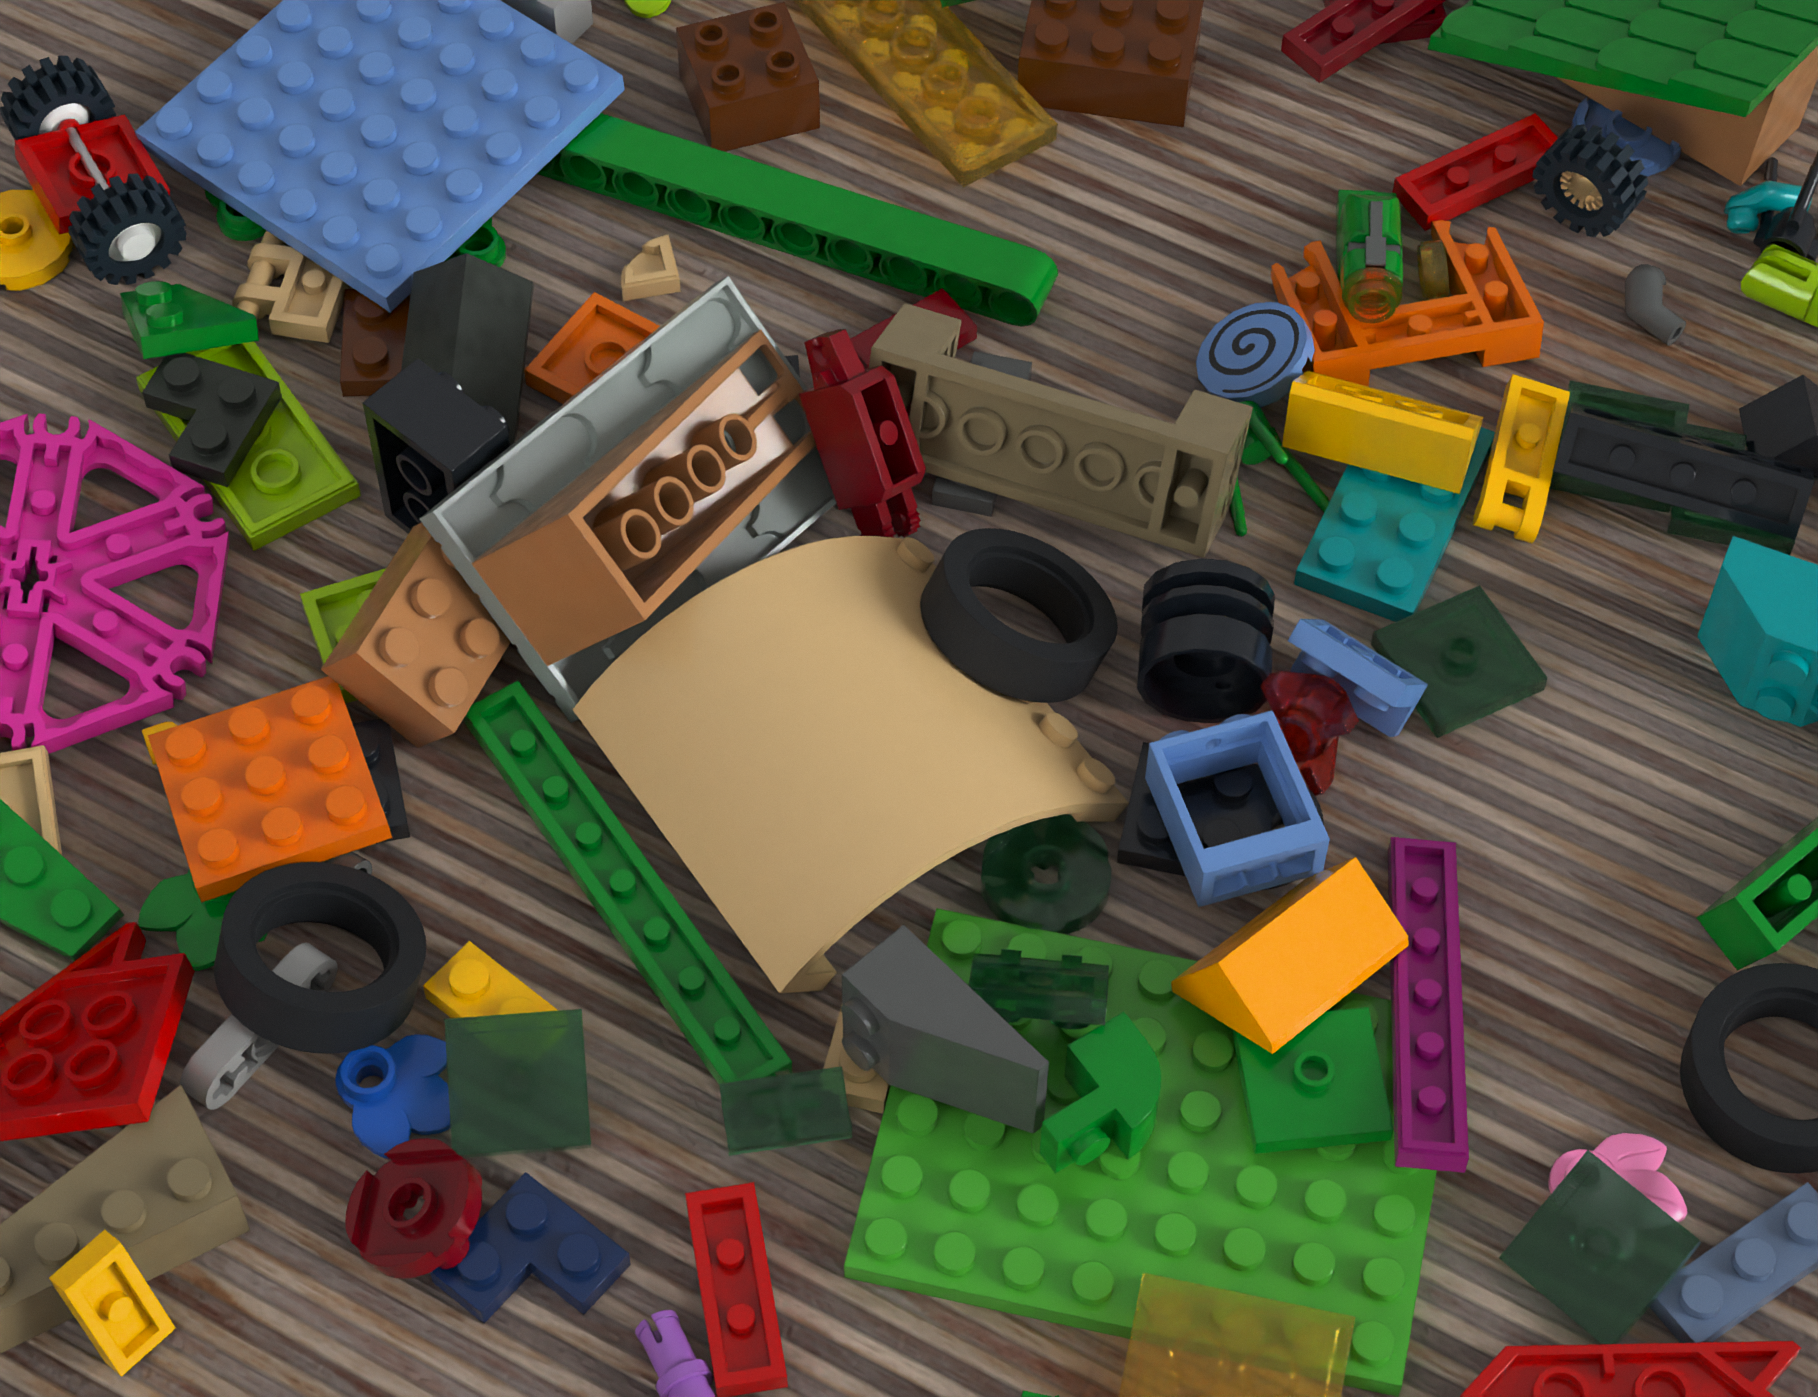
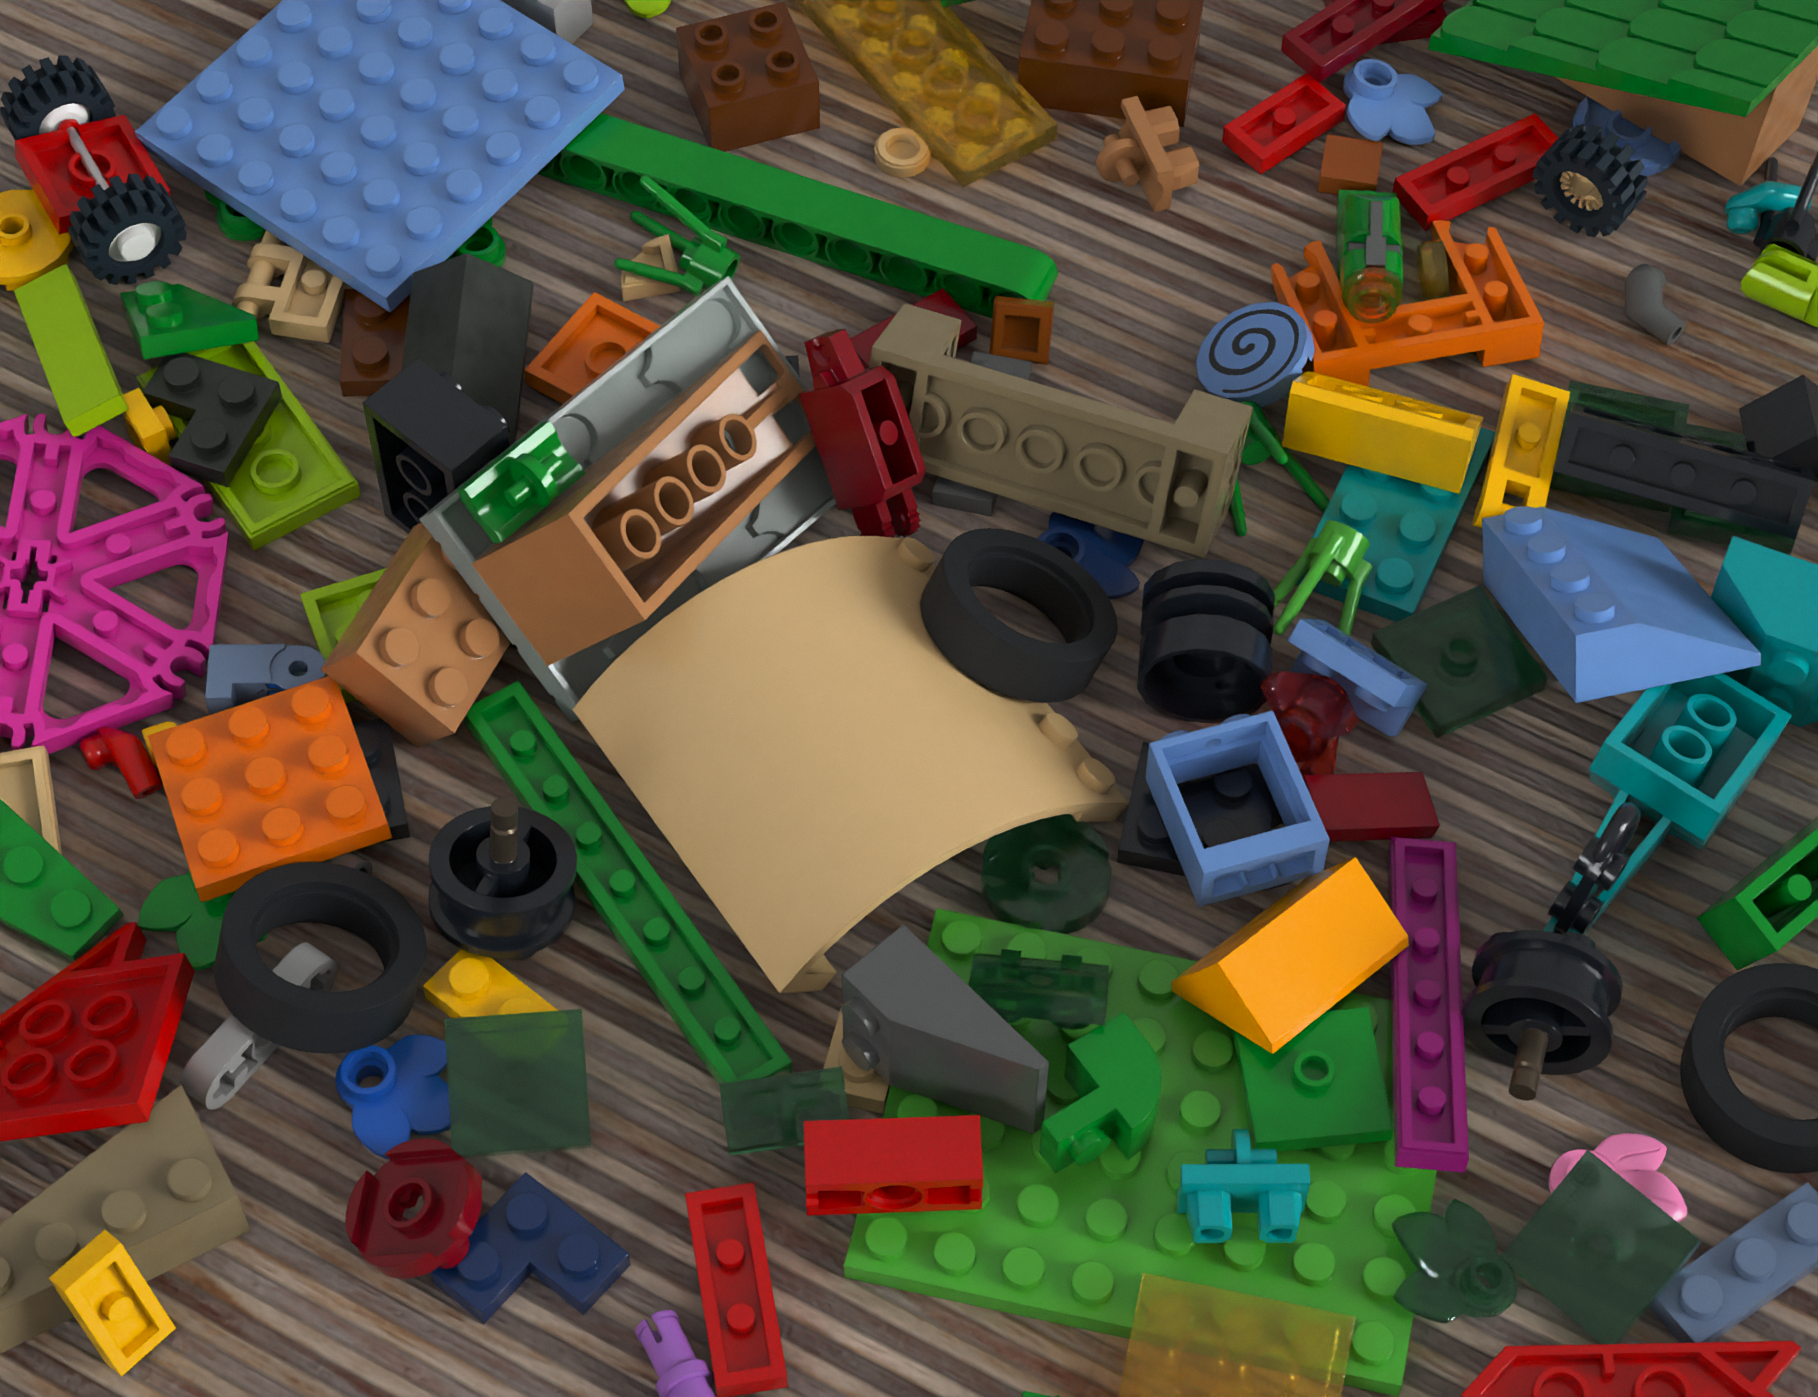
none -> lime tile [14,263,129,438]
none -> red arm [79,726,163,799]
none -> yellow plate [122,388,177,467]
none -> sand blue leg [205,644,328,715]
none -> black wheel [428,797,577,960]
none -> green hips [457,421,586,543]
none -> green plant [614,175,740,297]
none -> red piece [804,1115,983,1216]
none -> tan tile [874,127,931,178]
none -> dark orange tile [989,296,1055,365]
none -> dark blue plate [1037,512,1144,599]
none -> medium nougat hips [1096,96,1199,212]
none -> teal hips [1176,1129,1310,1243]
none -> red plate [1222,73,1346,175]
none -> bright green plant [1273,520,1373,636]
none -> dark red tile [1303,772,1440,842]
none -> dark orange tile [1317,134,1383,195]
none -> medium blue plate [1343,59,1443,145]
none -> clear green plate [1392,1199,1517,1323]
none -> black wheel [1461,930,1623,1101]
none -> medium blue slope [1482,506,1761,703]
none -> teal slope [1543,673,1792,935]

